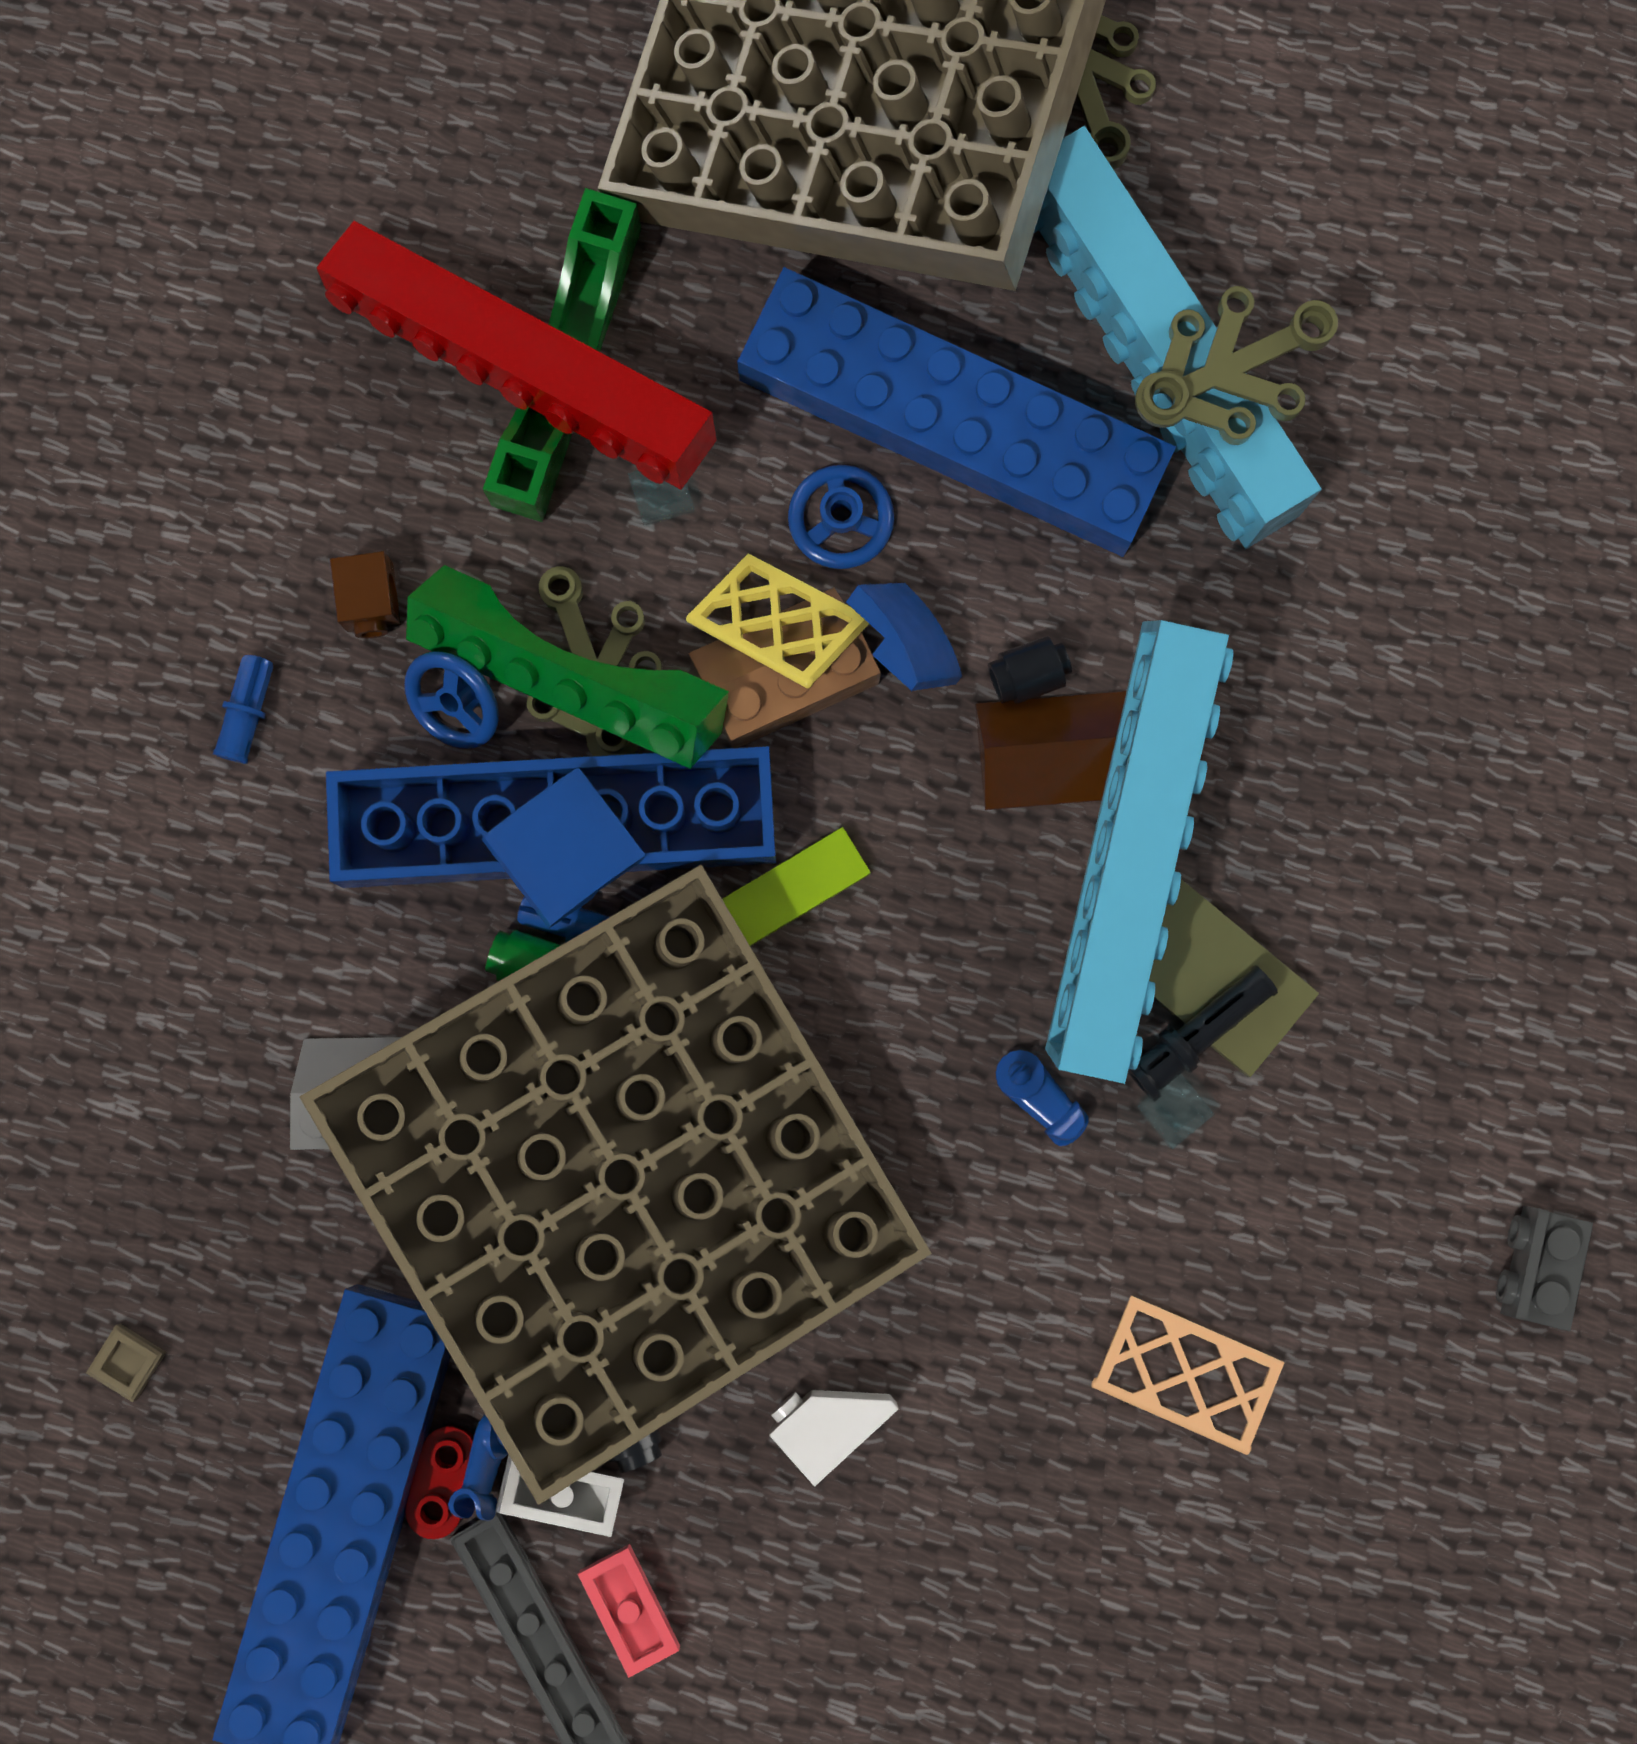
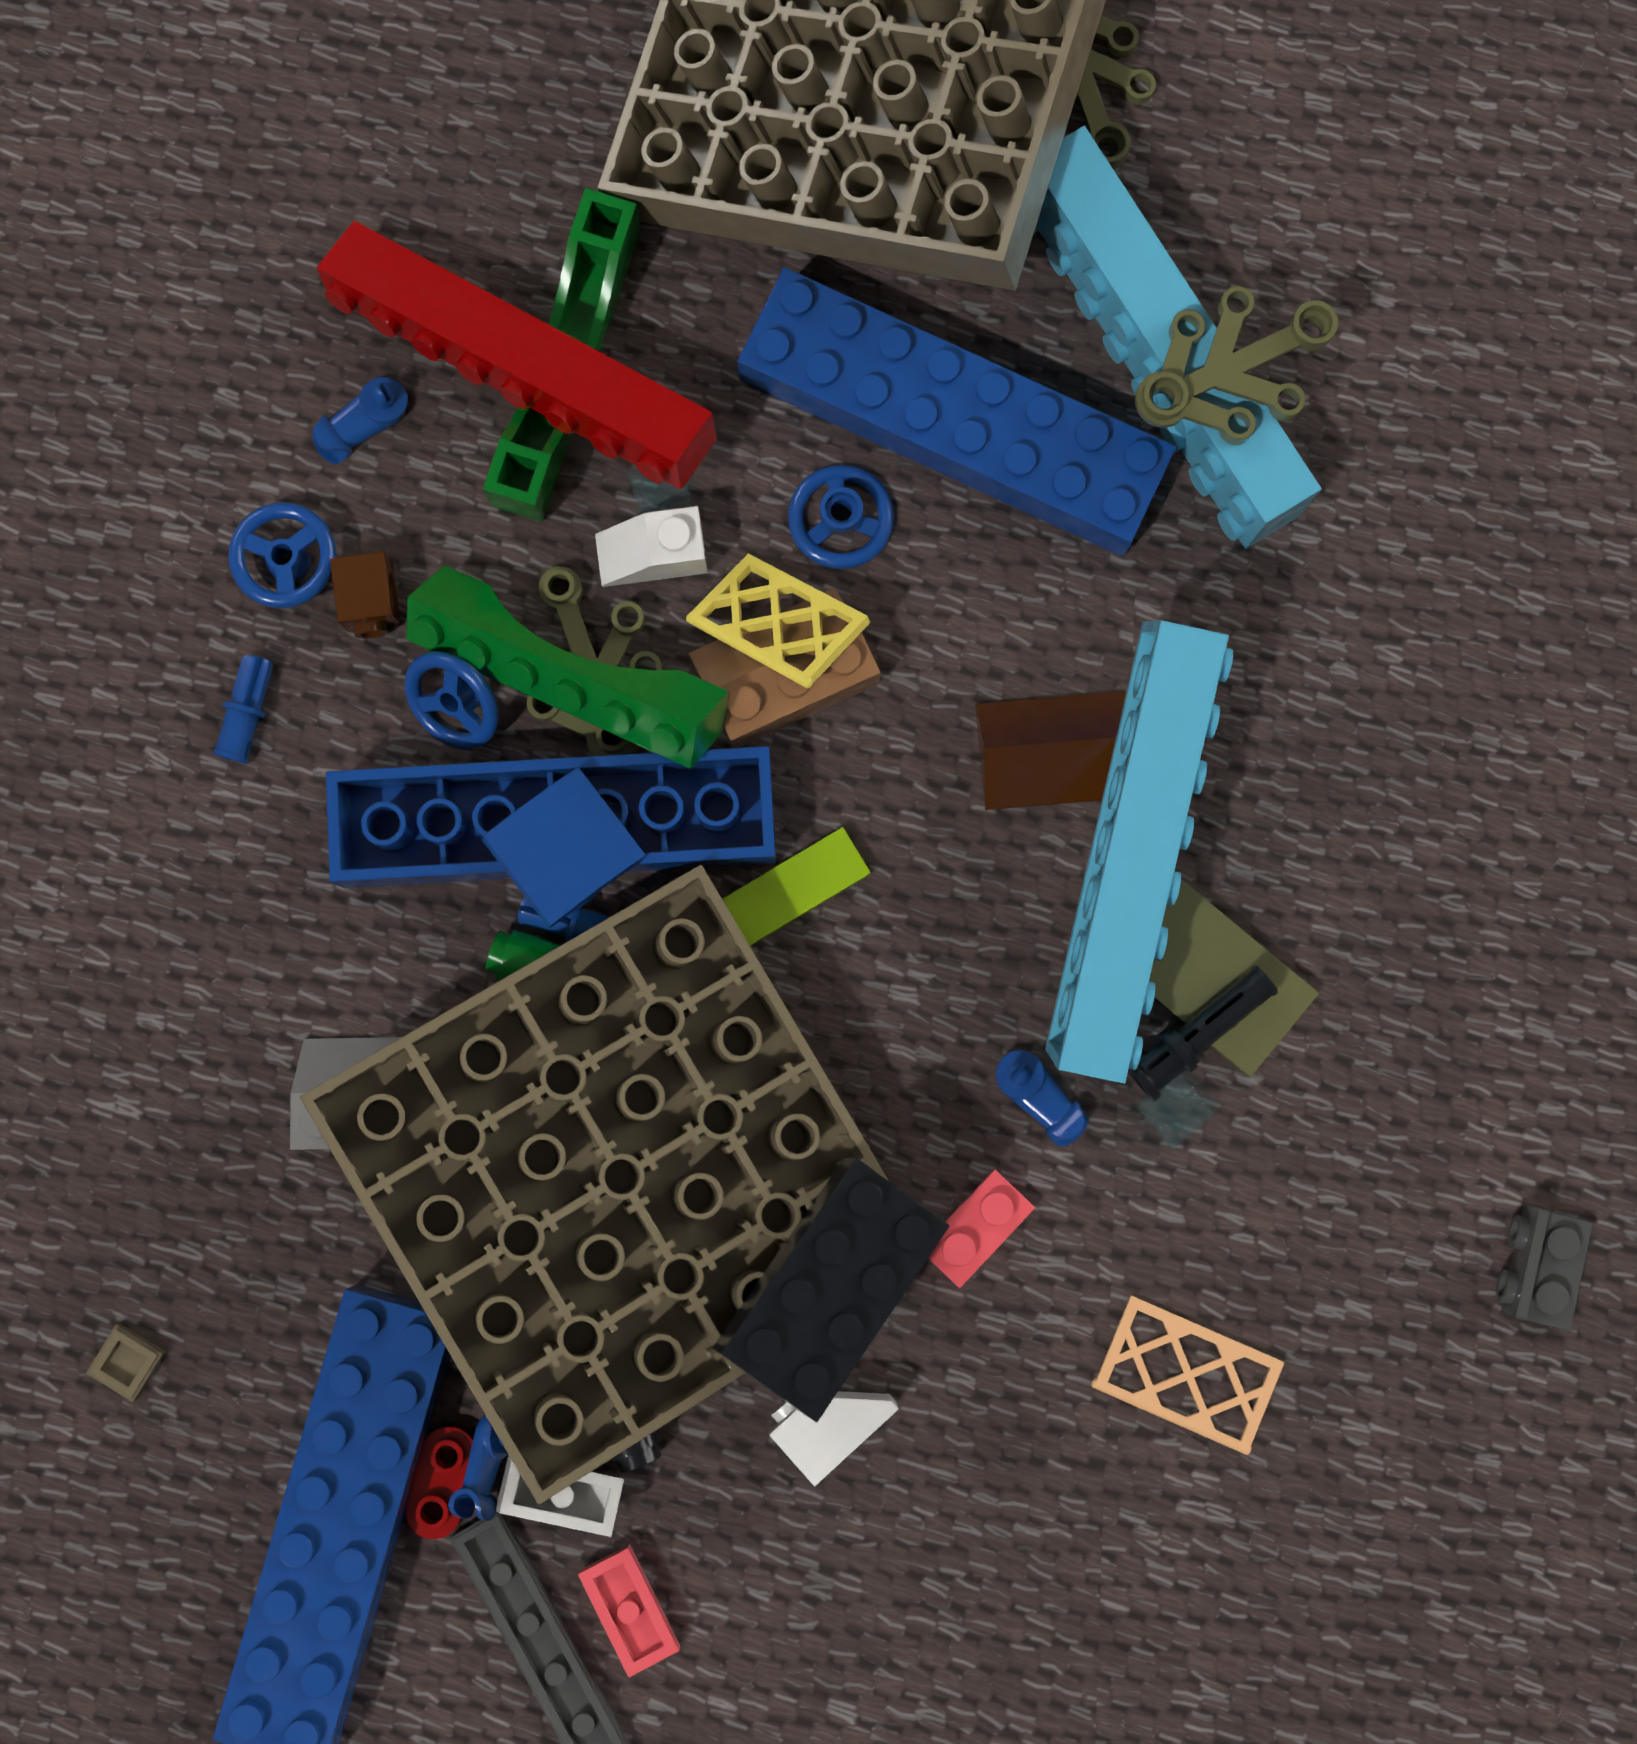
blue slope [846,583,962,691] -> none
black brick [988,636,1072,704] -> none
none -> blue piece [228,502,336,608]
none -> blue piece [312,377,408,464]
none -> white slope [595,506,708,587]
none -> black brick [712,1158,950,1423]
none -> coral plate [928,1169,1035,1288]

